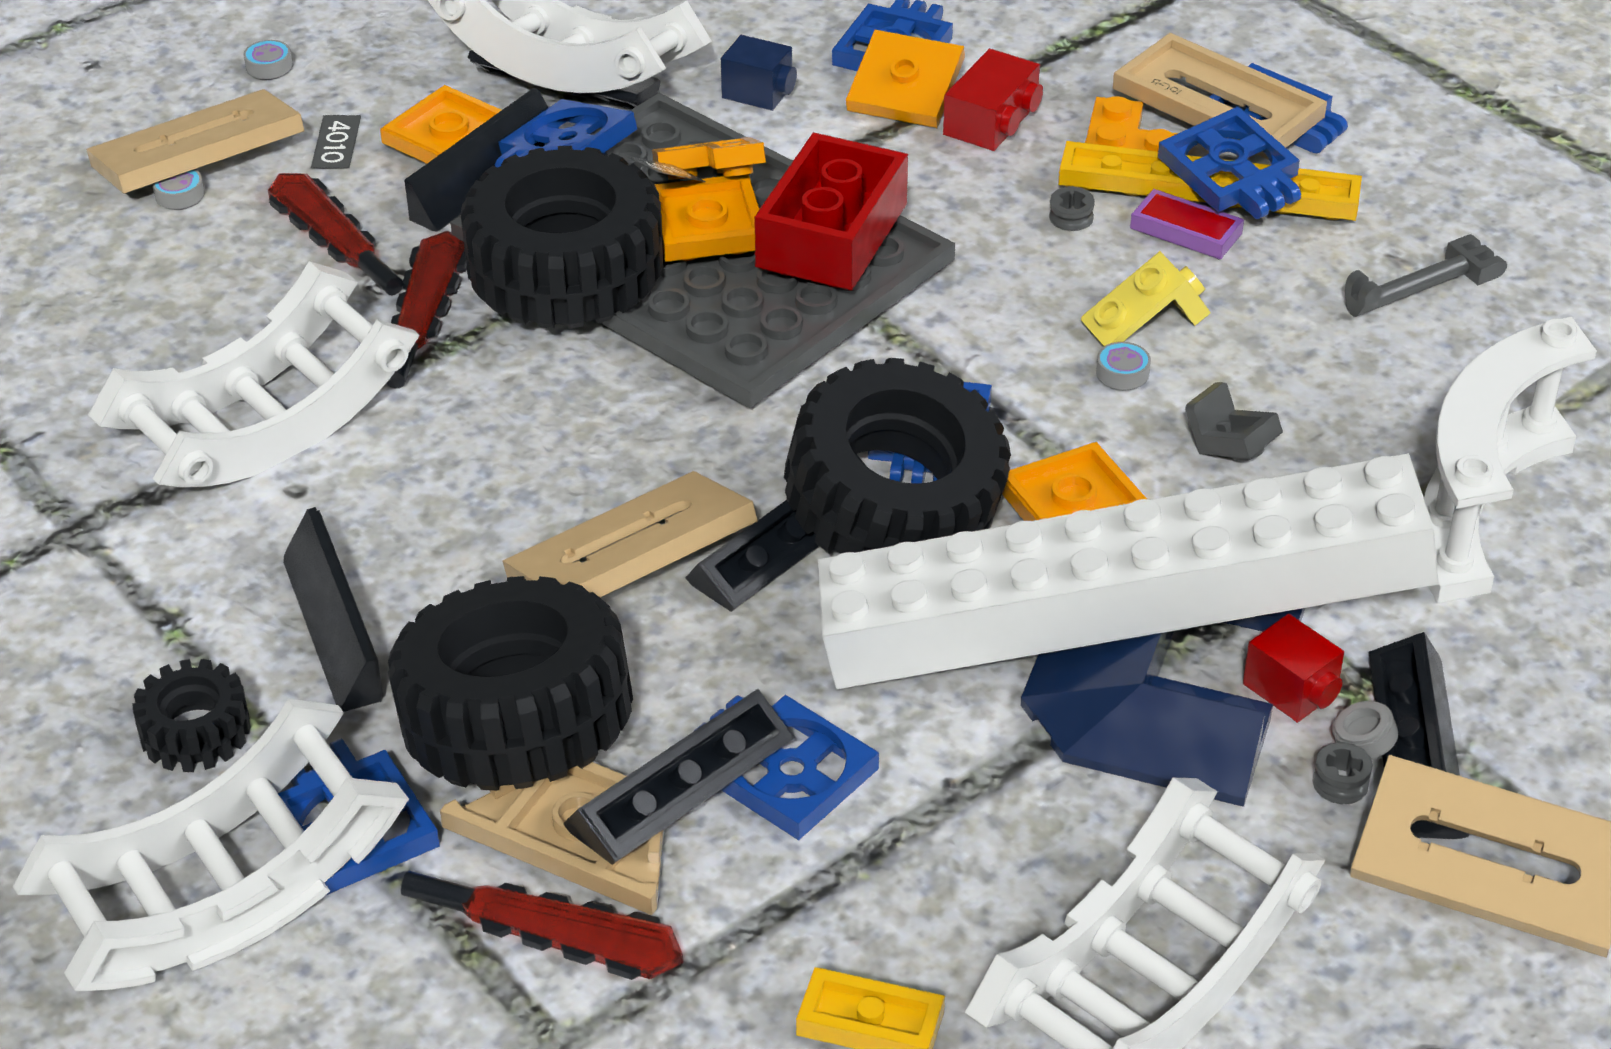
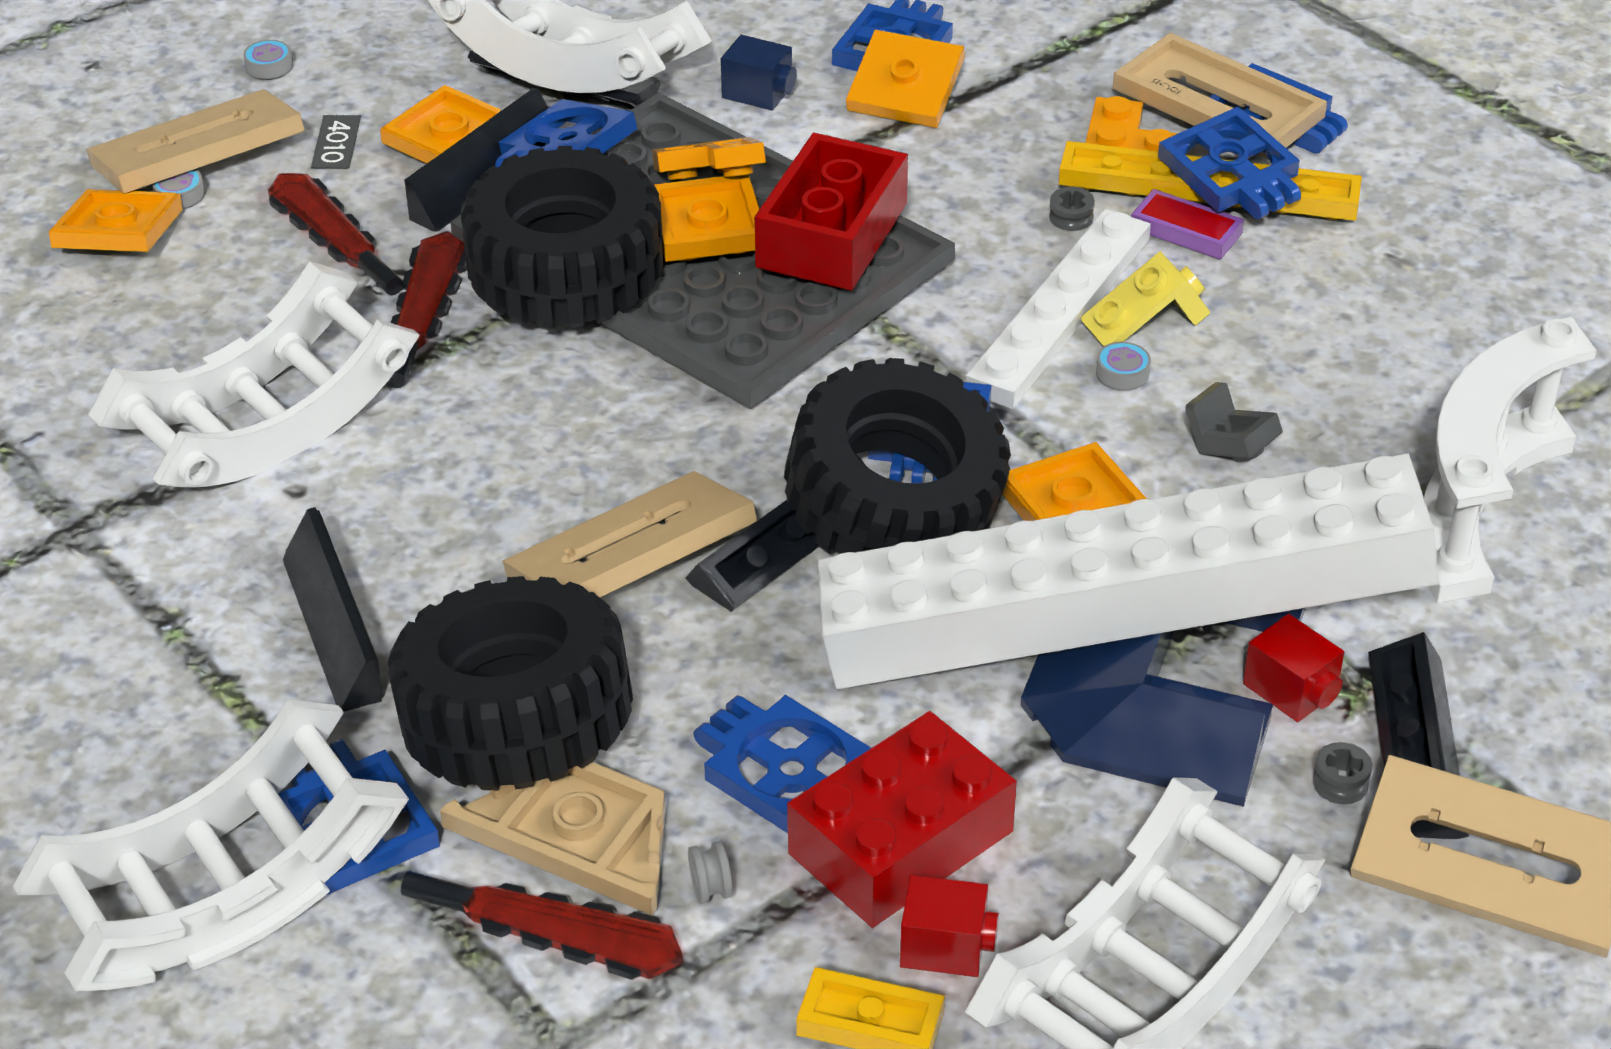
black tyre [132,659,251,772] -> none
black slope [563,689,794,865] -> none
sticker [626,156,706,182] -> none
red brick [943,48,1043,151] -> none
light grey tile [1332,701,1398,759] -> none
dark grey hinge [1344,234,1507,317] -> none
none -> light orange plate [49,189,183,252]
none -> light grey bush [688,841,733,904]
none -> red brick [787,711,1017,928]
none -> red brick [900,875,999,977]
none -> white plate [966,209,1151,409]

